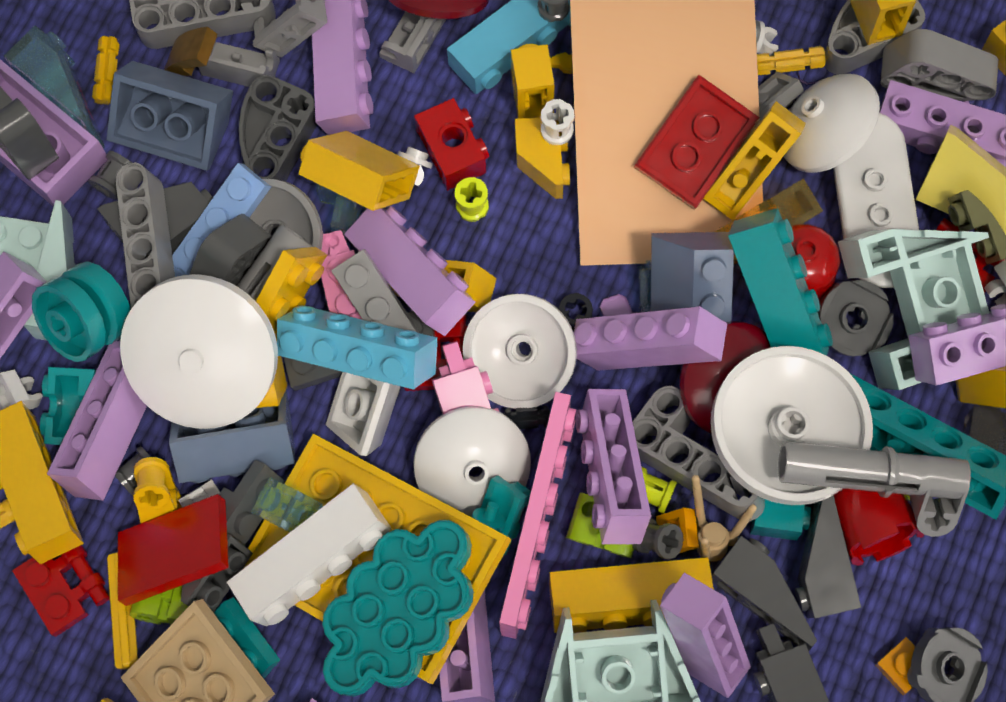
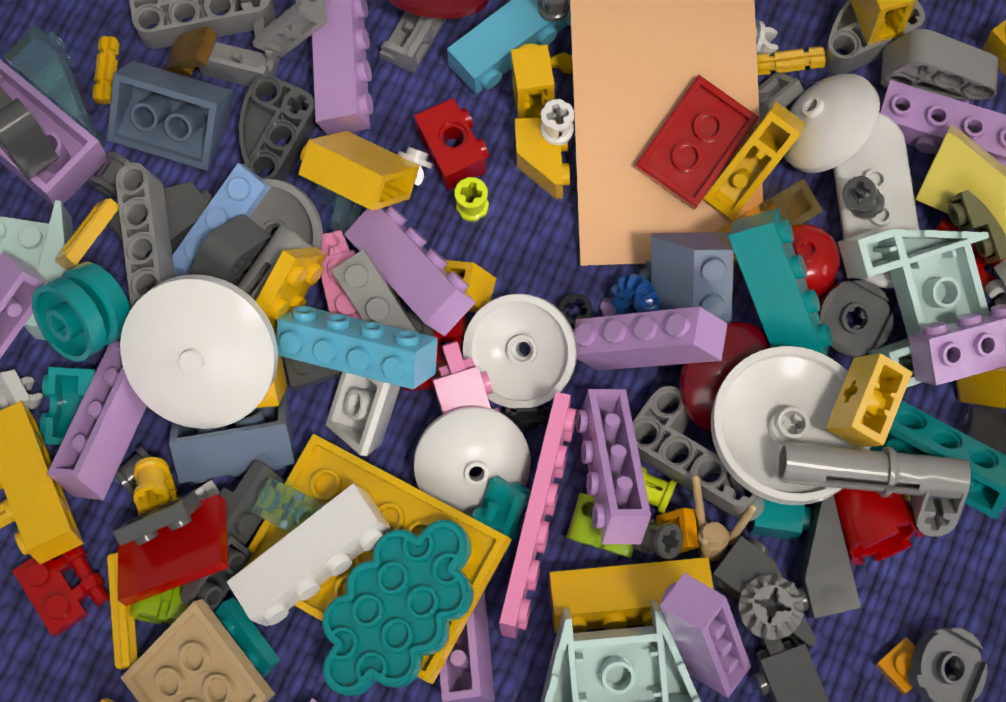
none -> yellow tile [55,198,119,270]
none -> dark grey plate [113,491,201,546]
none -> blue gear [609,274,661,315]
none -> light grey gear [739,575,804,640]
none -> yellow brick [825,353,913,448]
none -> dark grey bush [842,176,885,220]

